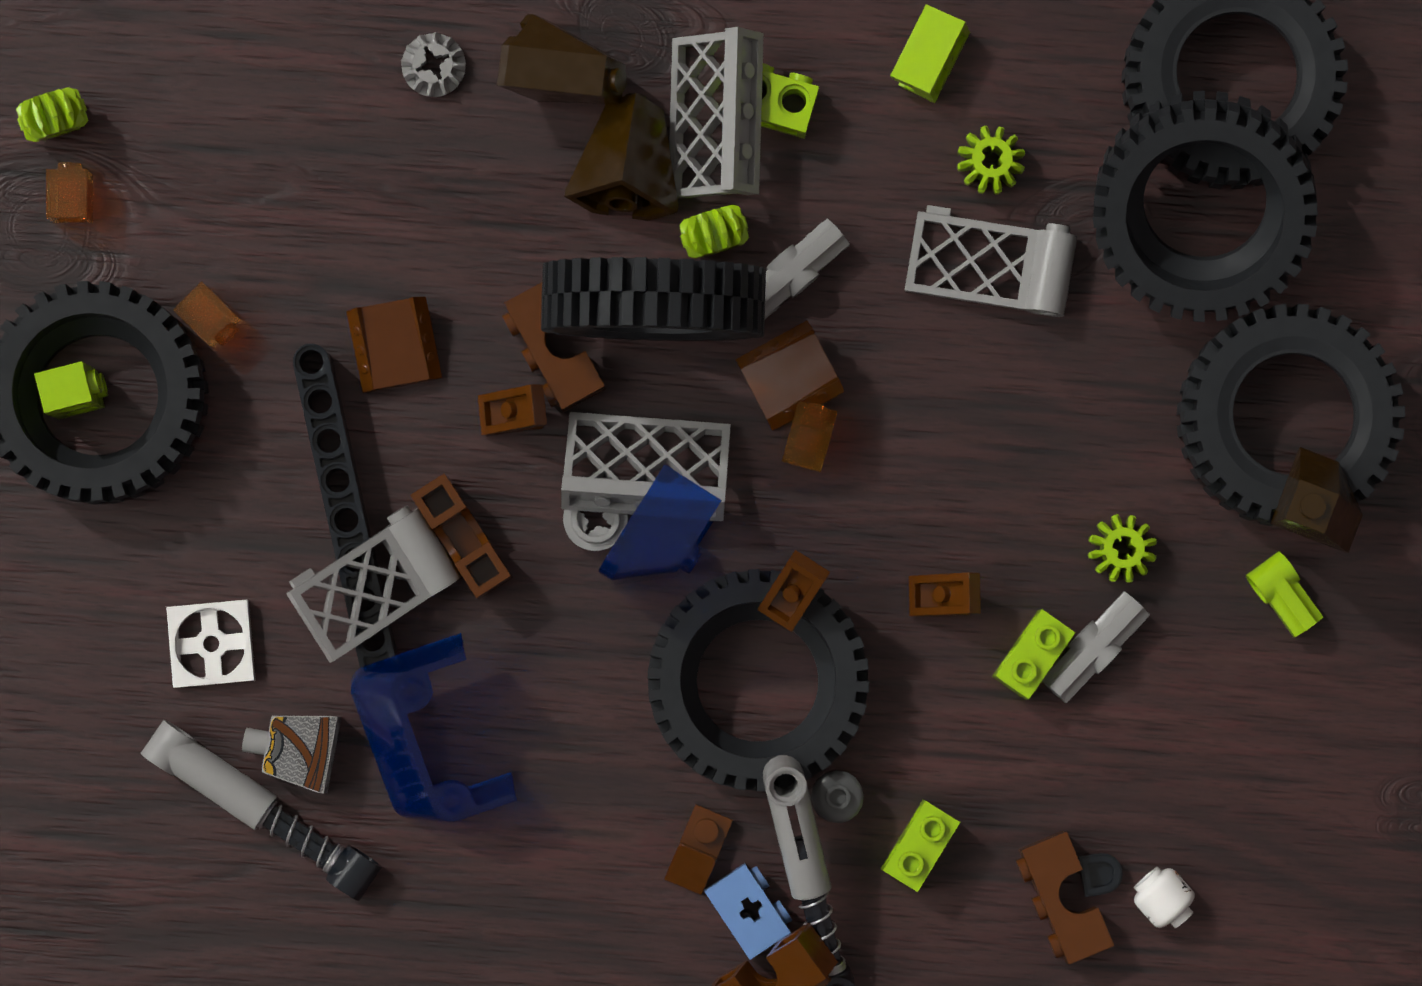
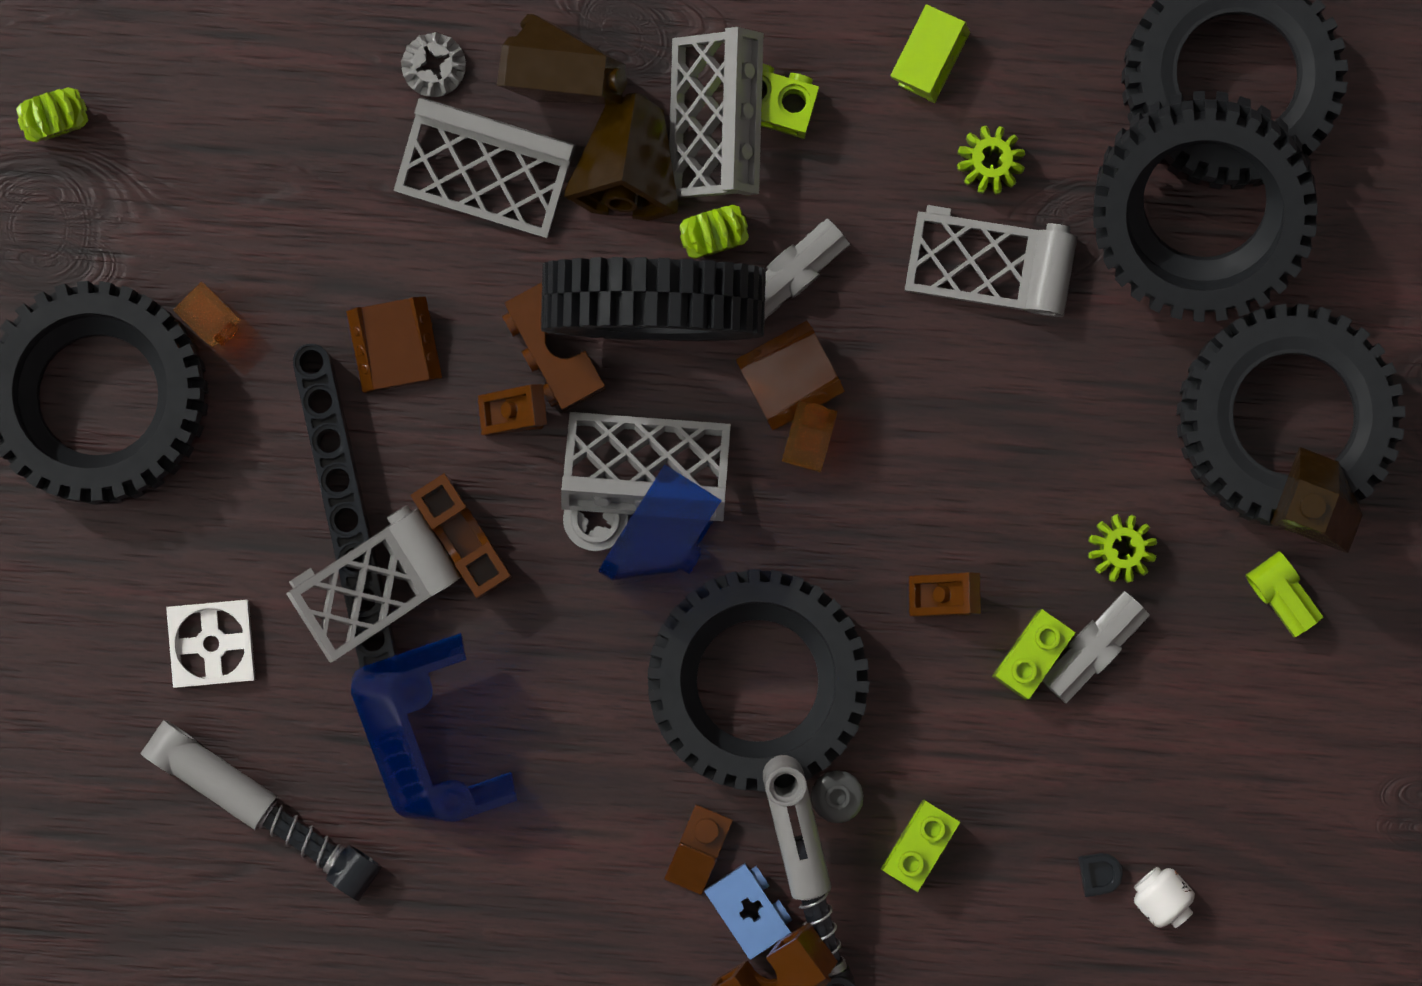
lime brick [34,361,108,420] -> none
clear orange brick [46,162,93,223] -> none
torso [242,716,342,794] -> none
reddish brown slope [757,549,830,632] -> none
reddish brown arch [1015,831,1114,965] -> none
none -> light grey fence [393,98,577,238]

